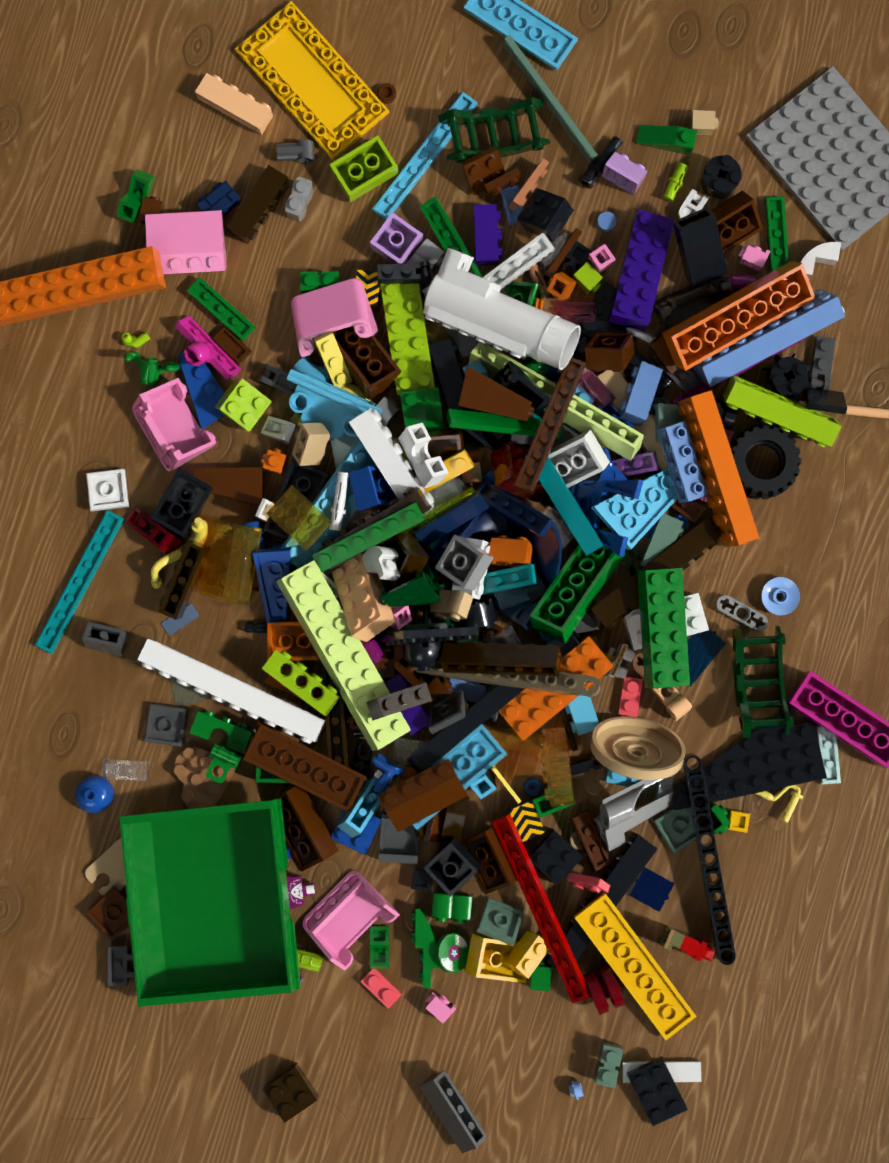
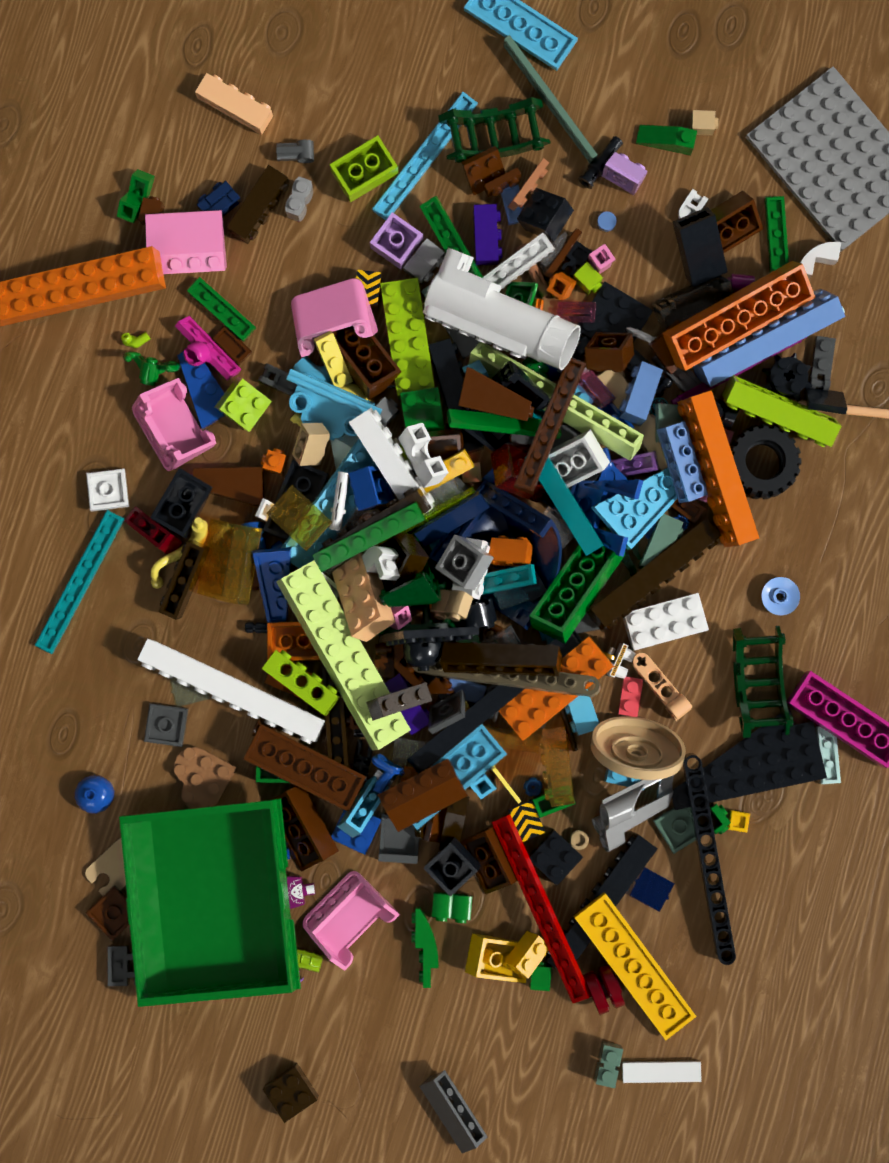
dark grey brick [82,622,129,657] -> none
clear slope [102,759,149,781] -> none
sand blue sticker [161,604,199,636] -> none
green arch [190,709,253,754] -> none
green piece [206,744,243,783] -> none
yellow tile [235,1,389,161] -> none
white slope [261,416,296,444] -> none
green piece [300,272,340,294] -> none
coral plate [360,969,402,1009] -> none
magenta brick [361,638,384,664] -> none
green slope [370,926,389,969] -> none
black plate [377,261,432,284] -> none
reddish brown tile [378,83,396,104] -> none
black plate [411,869,432,892] -> none
bright pink brick [425,992,456,1023] -> none
green tile [435,933,469,973] -> none
sand green tile [476,897,524,946] -> none
coral plate [567,872,610,894] -> none
black bar [568,756,603,776] -> none
light blue plate [568,1081,584,1100] -> none
reddish brown tile [570,810,612,871] -> none
dark purple brick [608,209,674,332] -> none
black plate [627,1056,688,1126] -> none
green brick [637,568,690,689] -> none
hips [658,925,715,962] -> none
lime pin [662,163,689,202] -> none
piece [687,629,726,687] -> none
black brick [700,155,742,199] -> none
light grey beam [715,595,768,631] -> none
bright pink brick [738,245,770,272] -> none
light yellow piece [755,785,803,823] -> none

